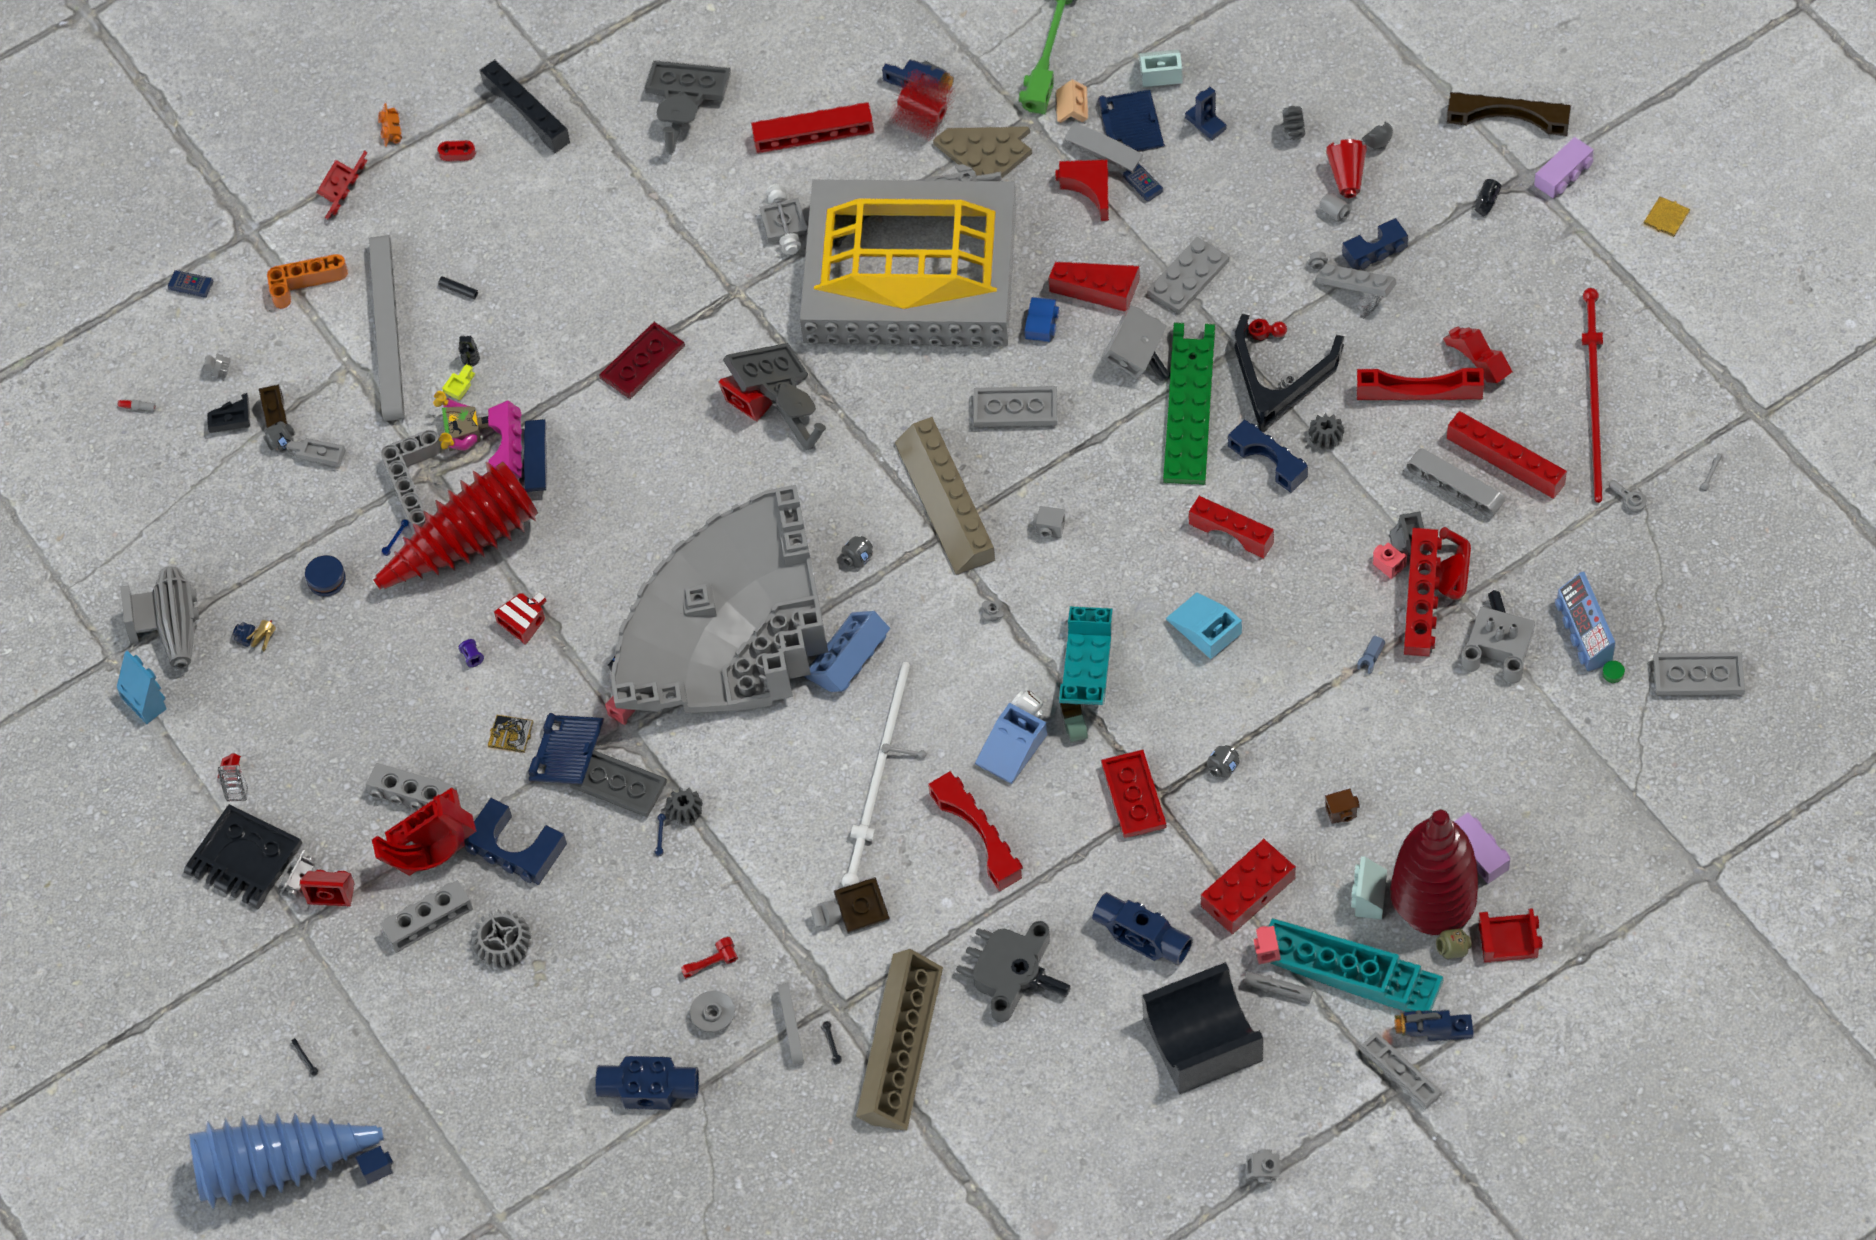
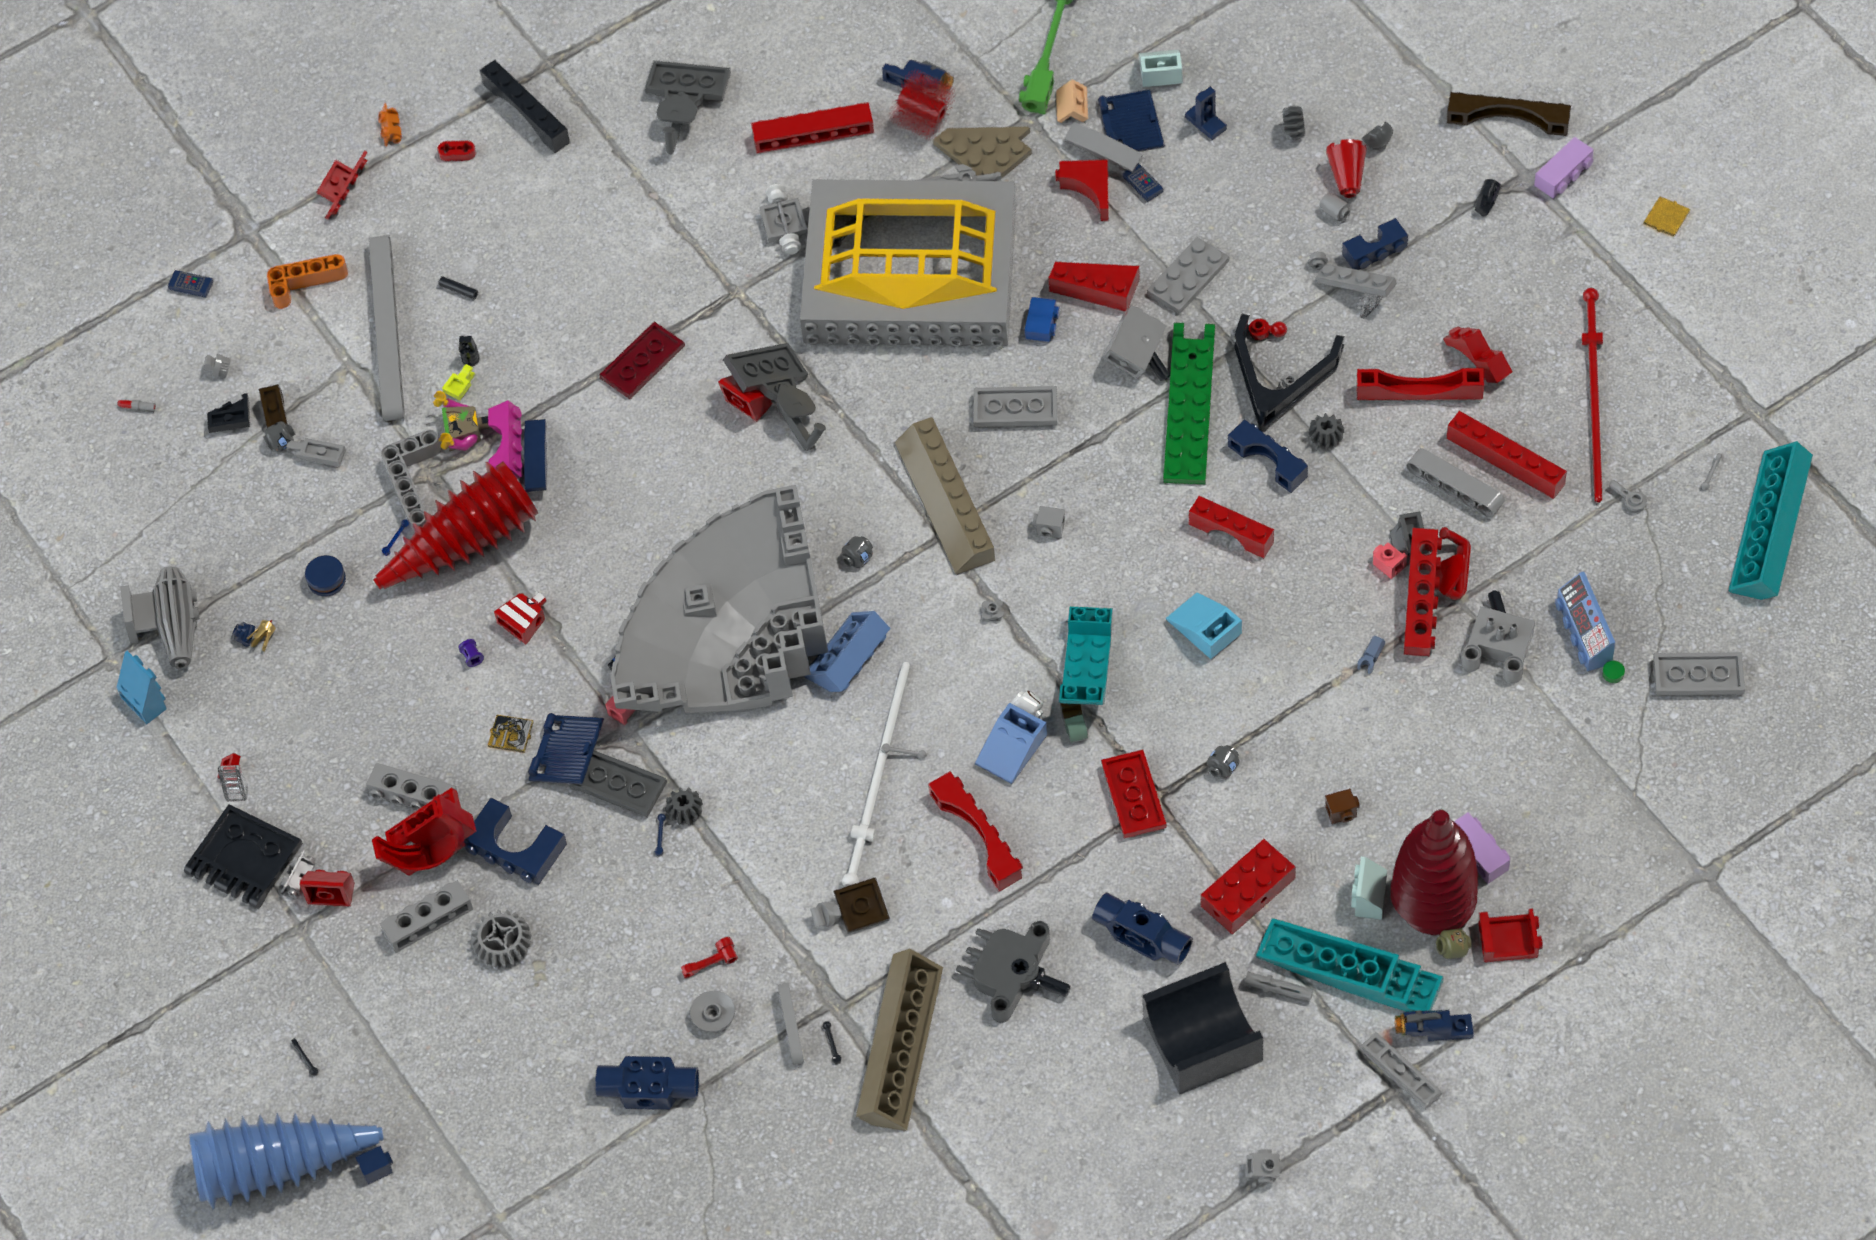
coral brick [1253,926,1281,964] -> none
none -> teal slope [1728,441,1813,600]

